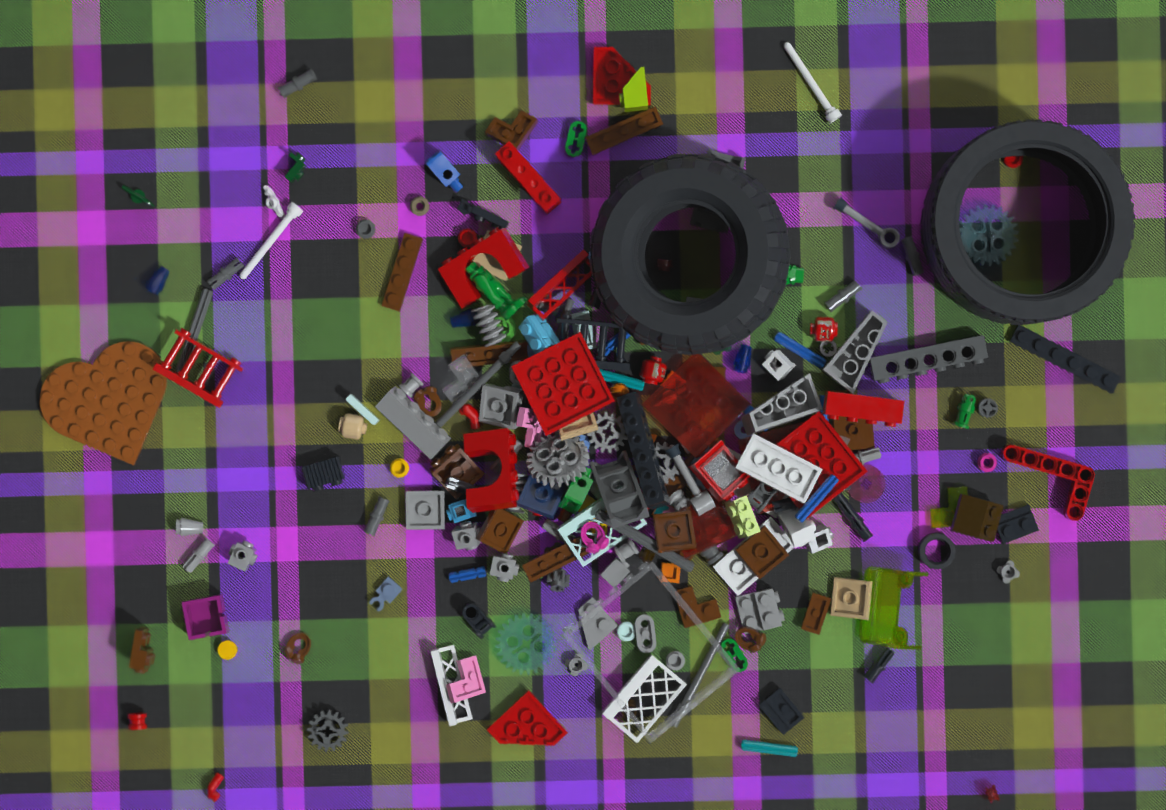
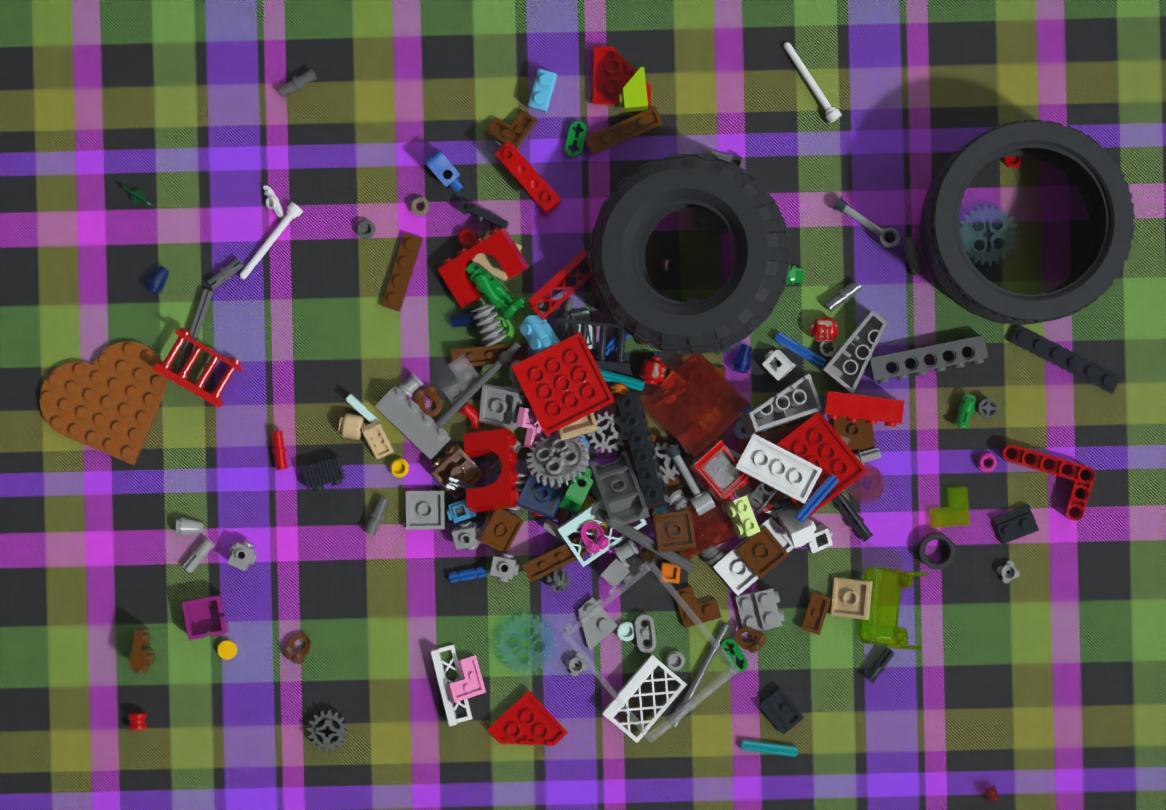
red arm [207,772,224,802] -> none
dark green bracket [285,152,307,183] -> none
sand blue plate [369,576,403,611] -> none
black piece [463,602,497,639] -> none
dark brown slope [950,493,1004,543] -> none
none -> red pin [271,430,288,470]
none -> tan plate [361,420,394,459]
none -> medium azure brick [528,69,558,113]

